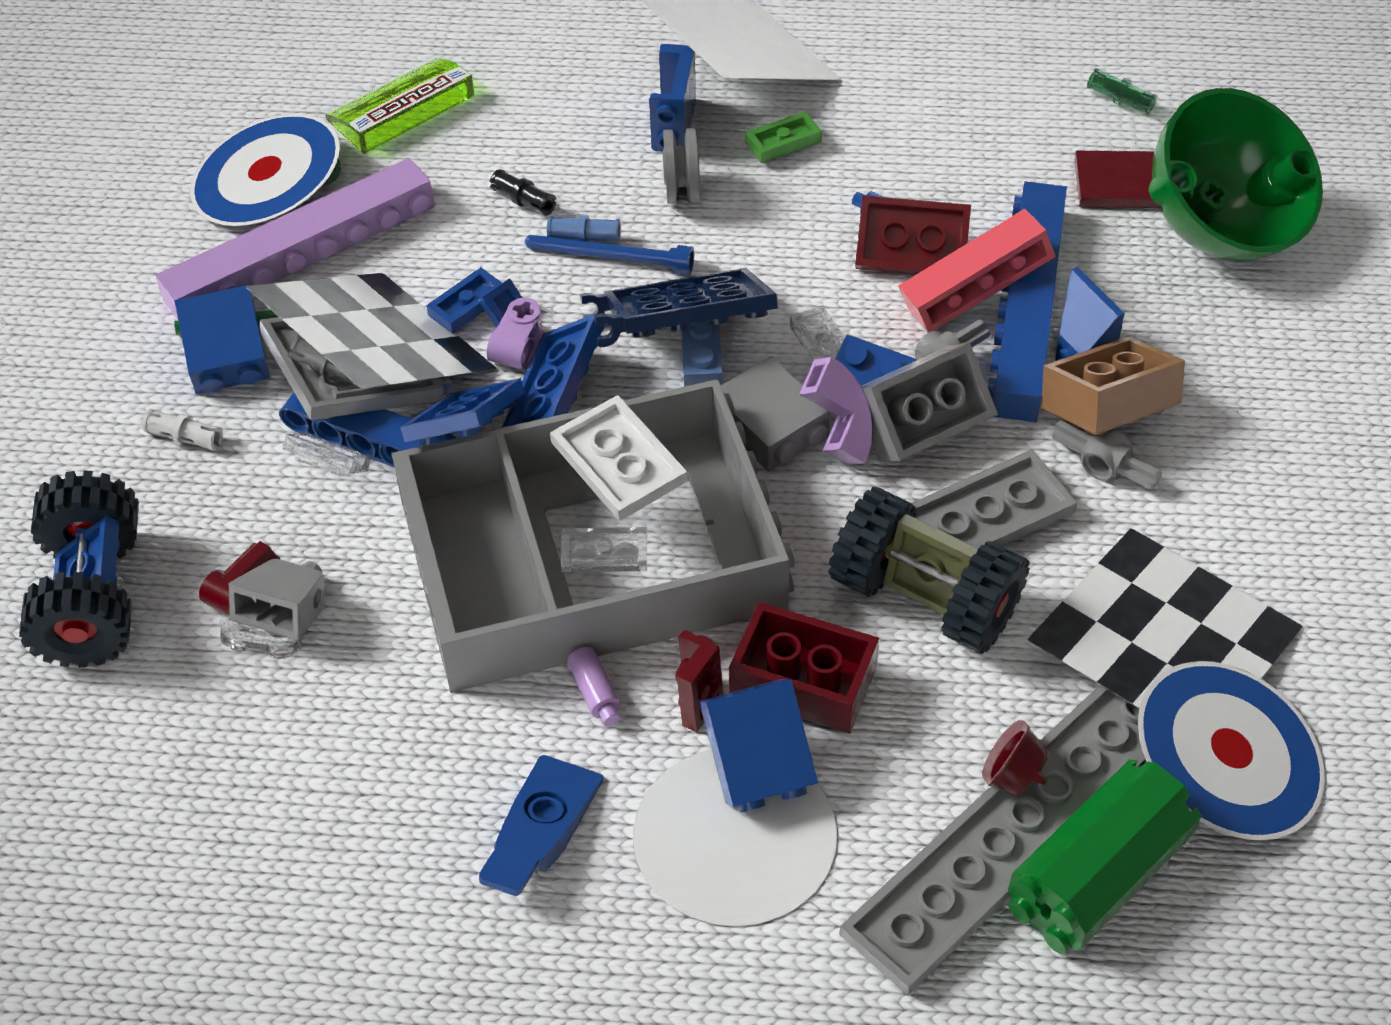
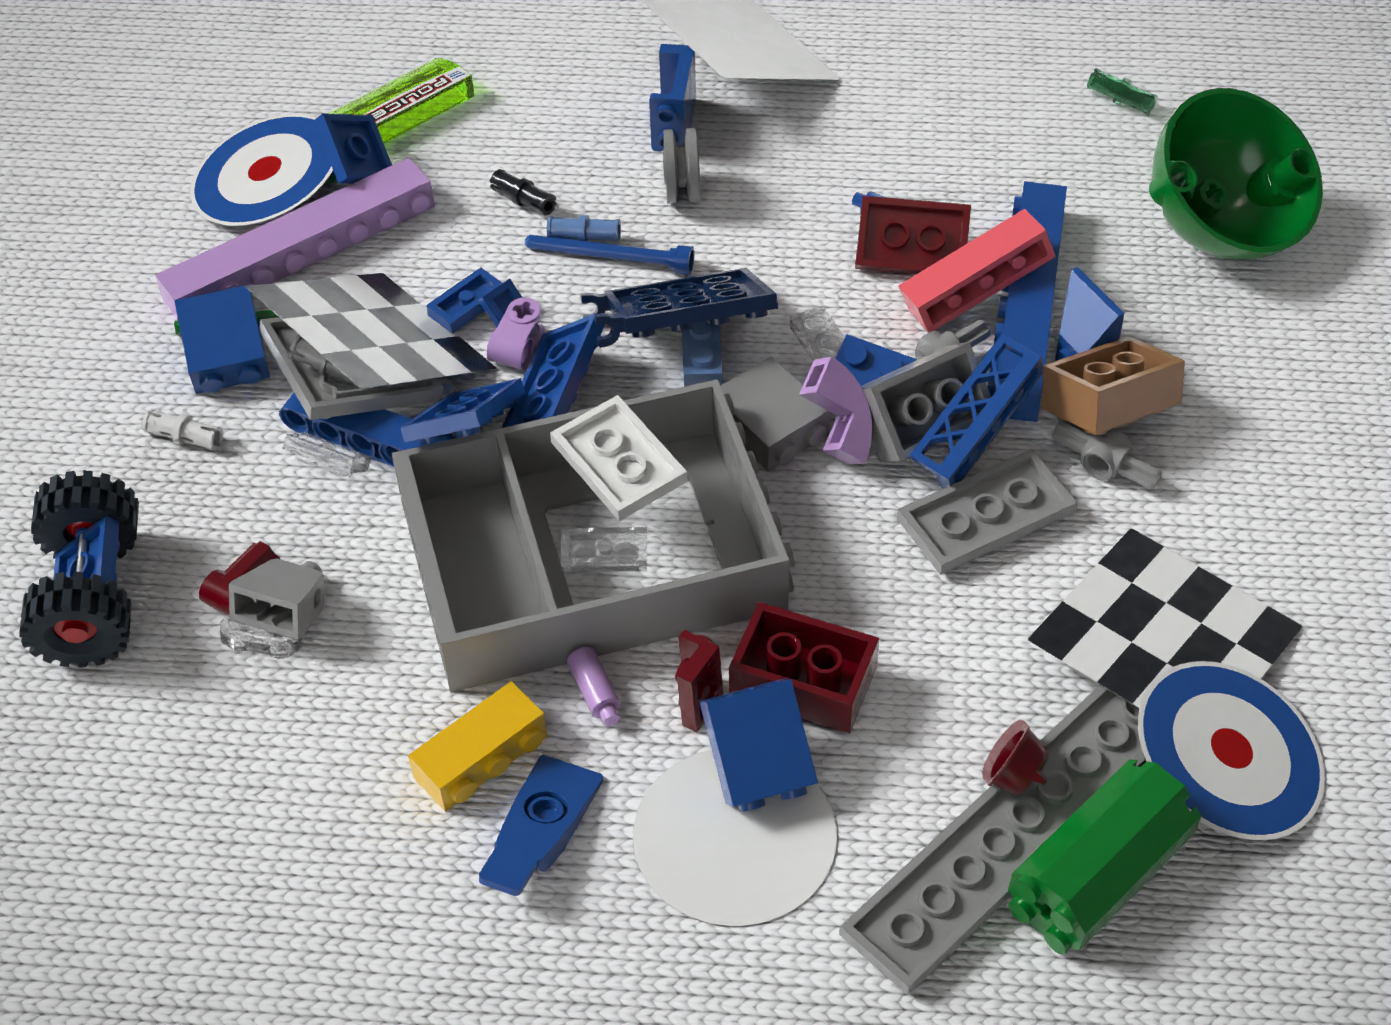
bright green plate [745,111,822,163] -> none
black plate [828,486,1030,654] -> none
dark red tile [1074,150,1162,208] -> none
none -> blue plate [314,113,392,184]
none -> yellow brick [408,681,547,812]
none -> blue fence [910,333,1043,489]

